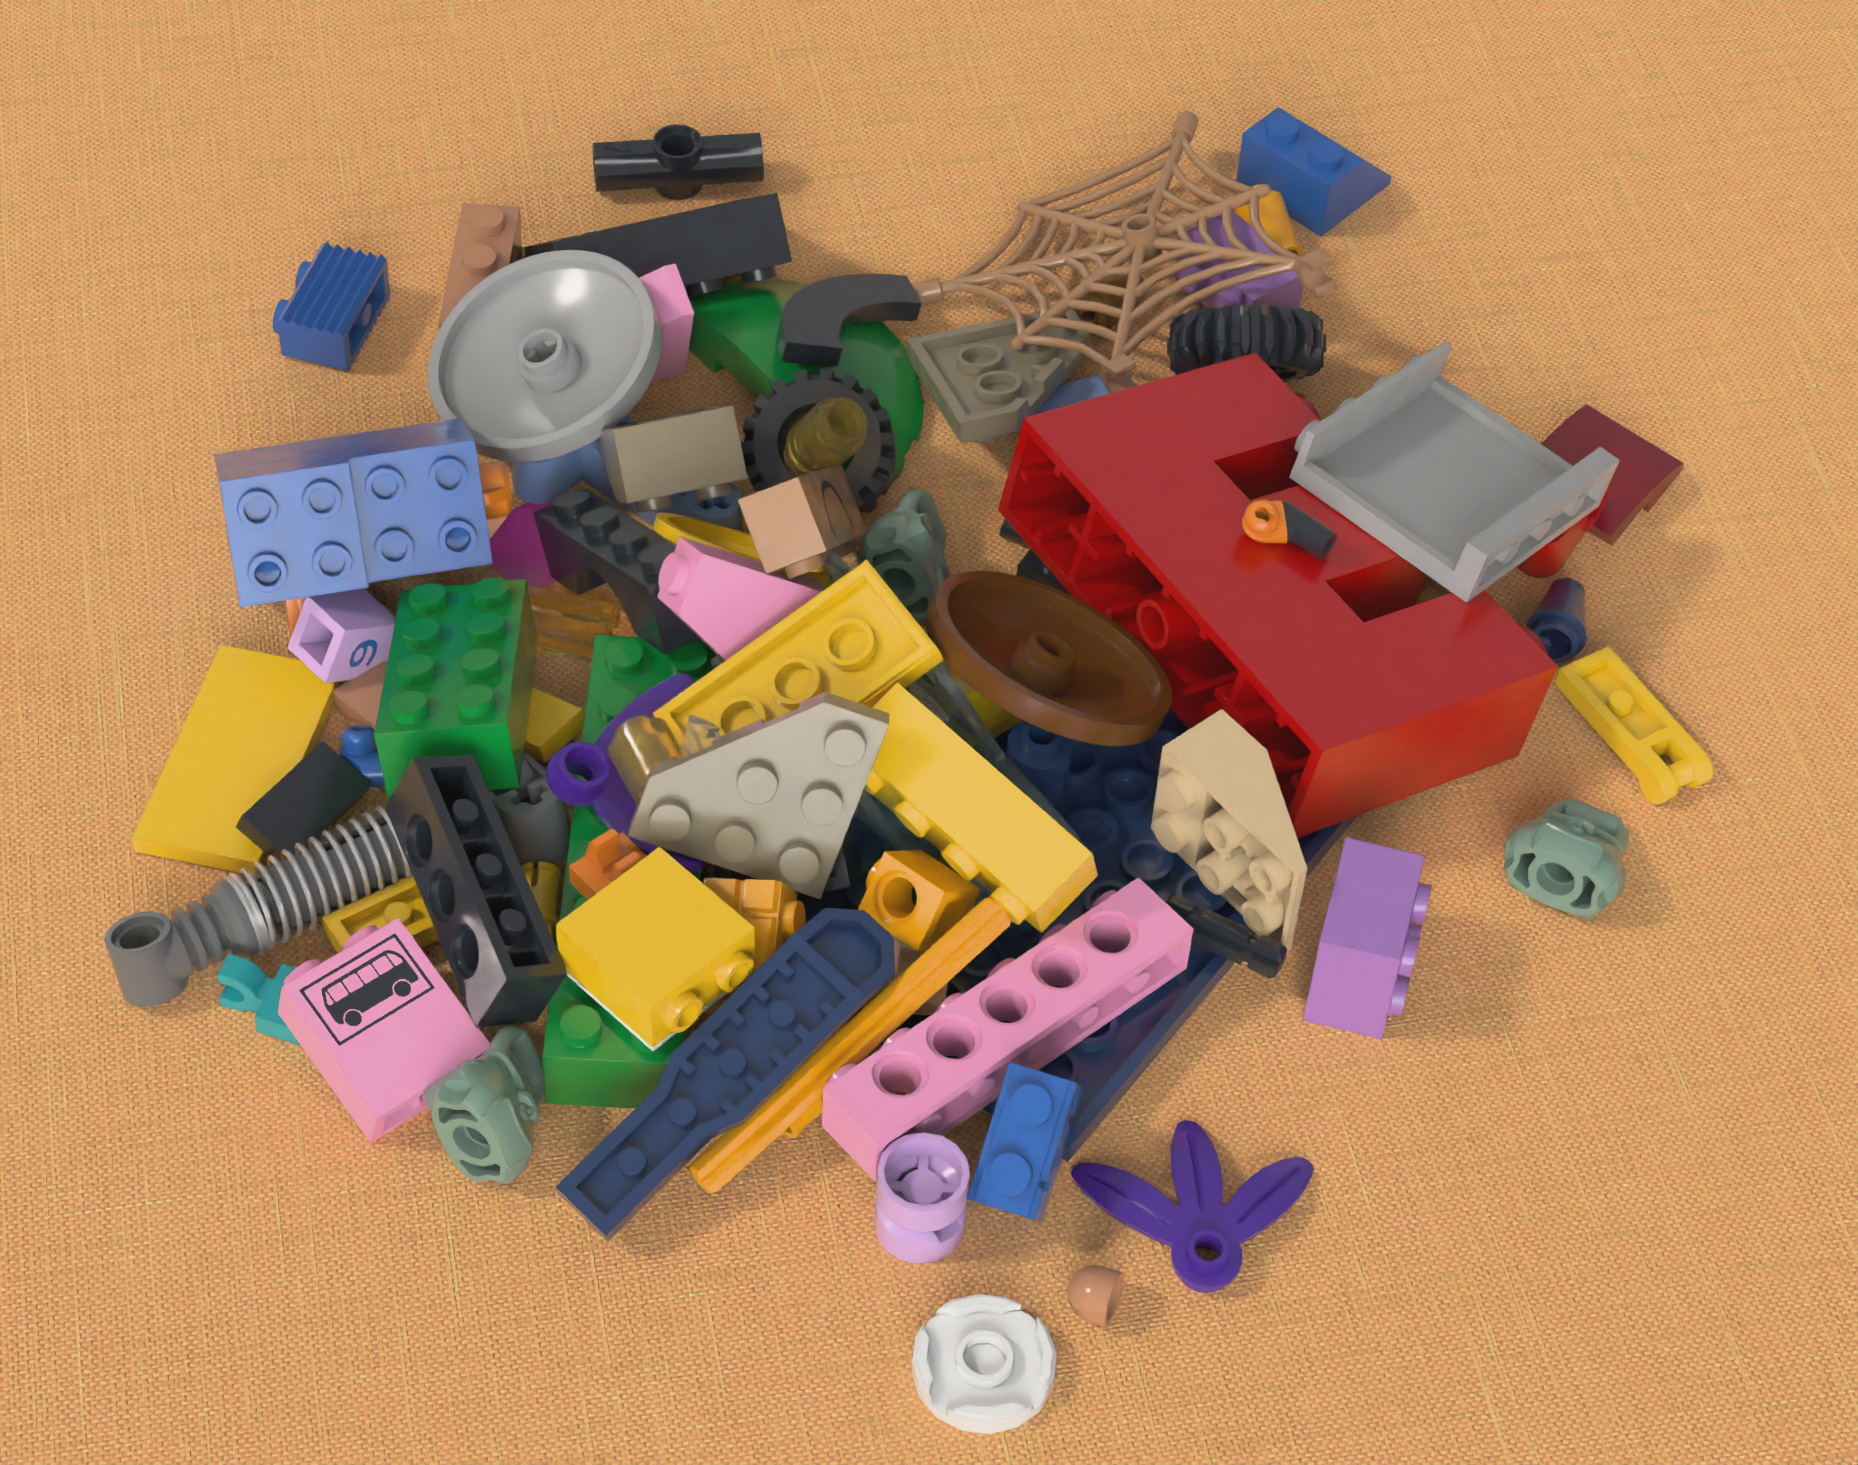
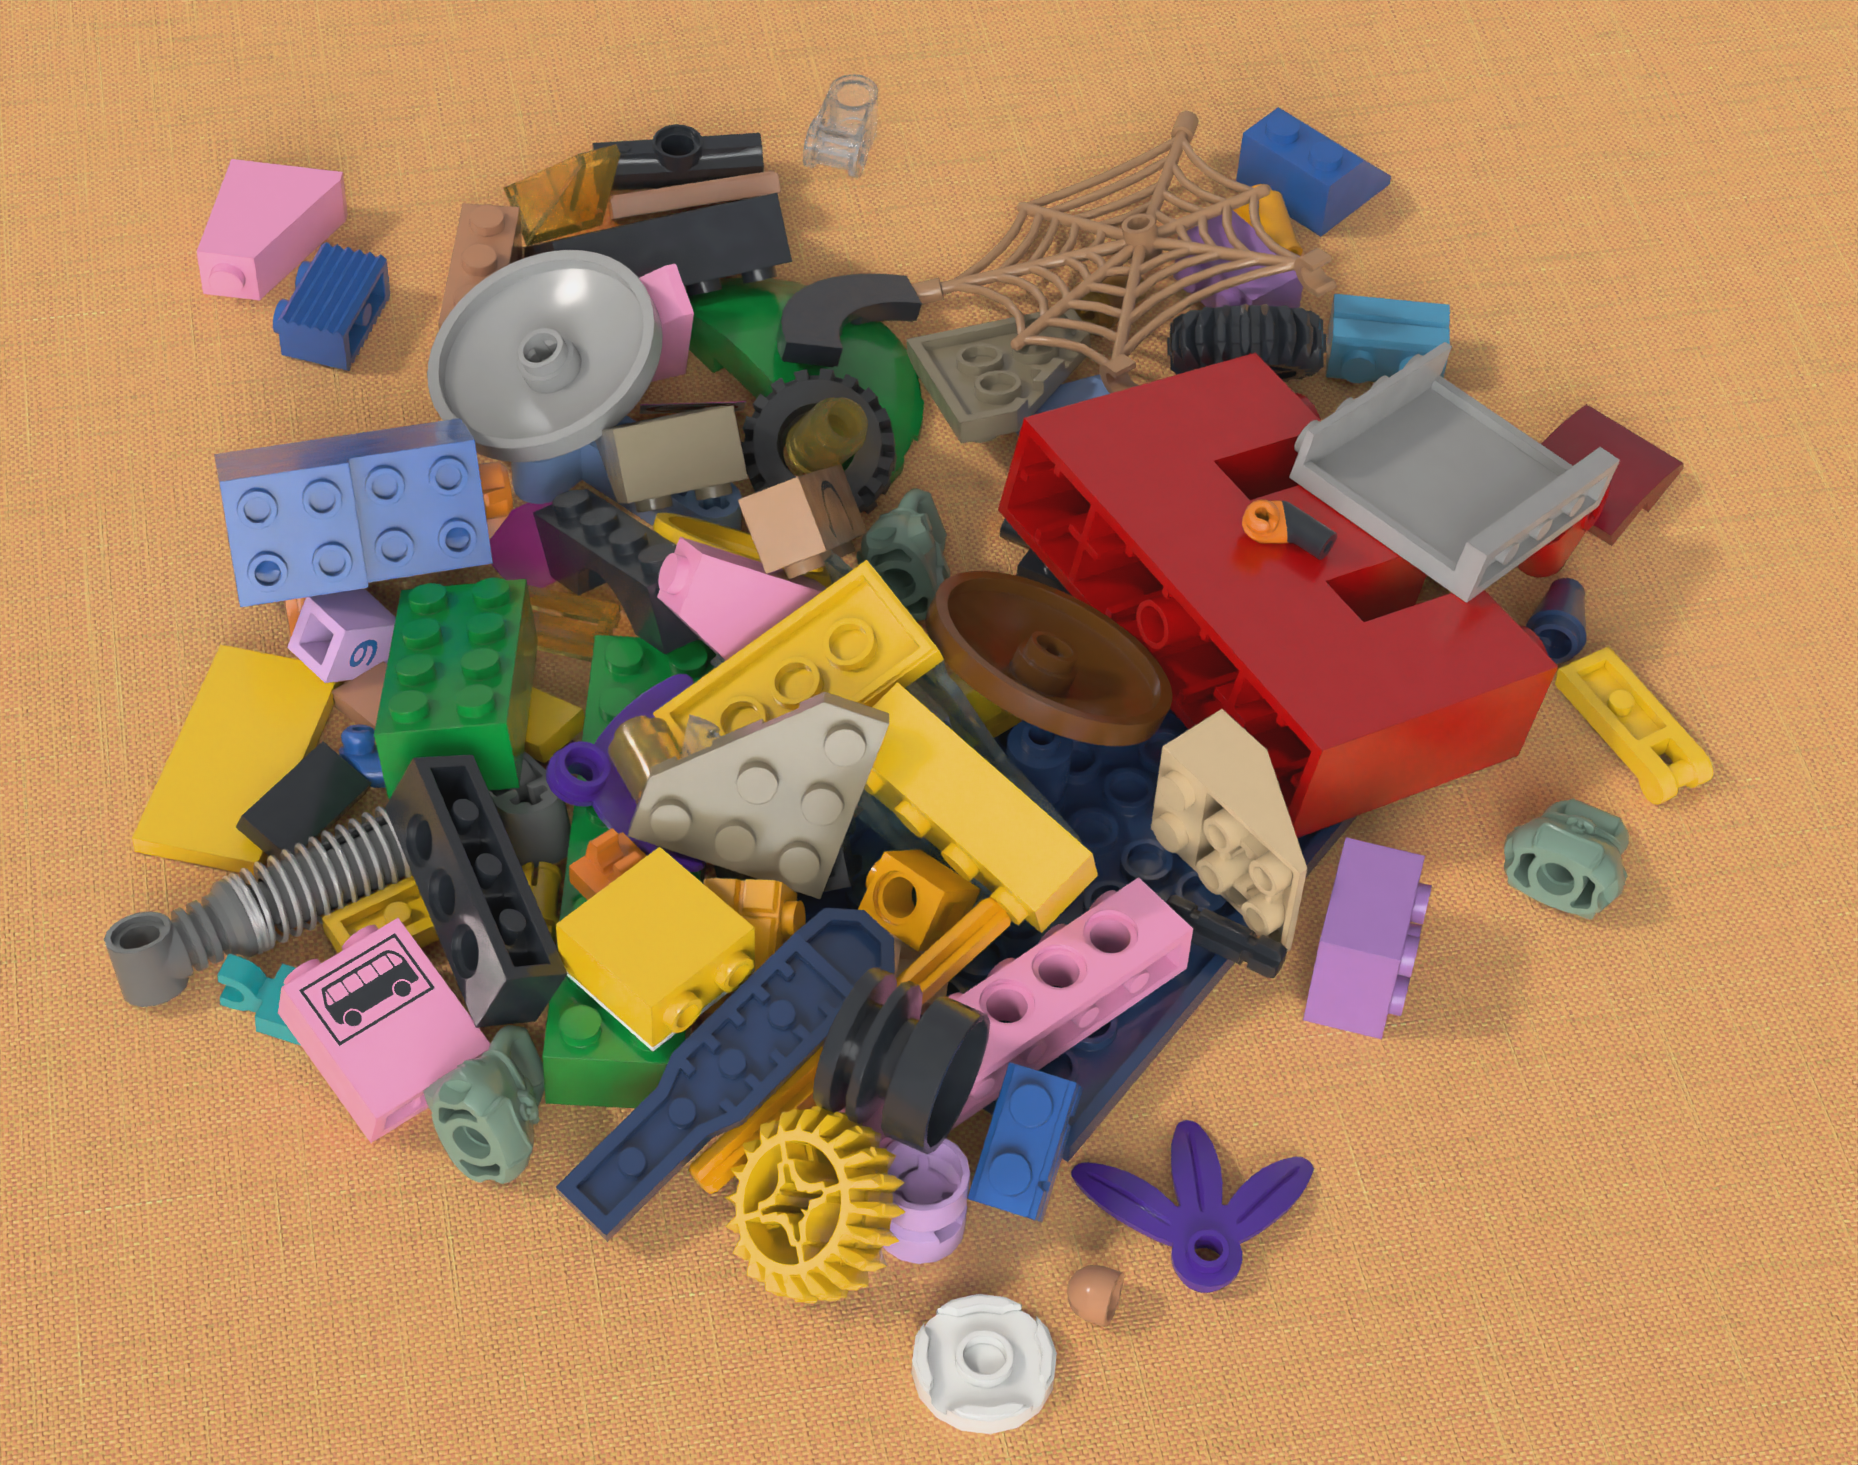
none -> bright pink slope [197,159,348,300]
none -> clear yellow slope [504,144,620,246]
none -> nougat tile [608,170,781,219]
none -> sticker [640,401,746,414]
none -> yellow gear [724,1106,905,1303]
none -> clear piece [803,74,878,179]
none -> black wheel [813,967,990,1154]
none -> dark azure brick [1326,294,1450,383]

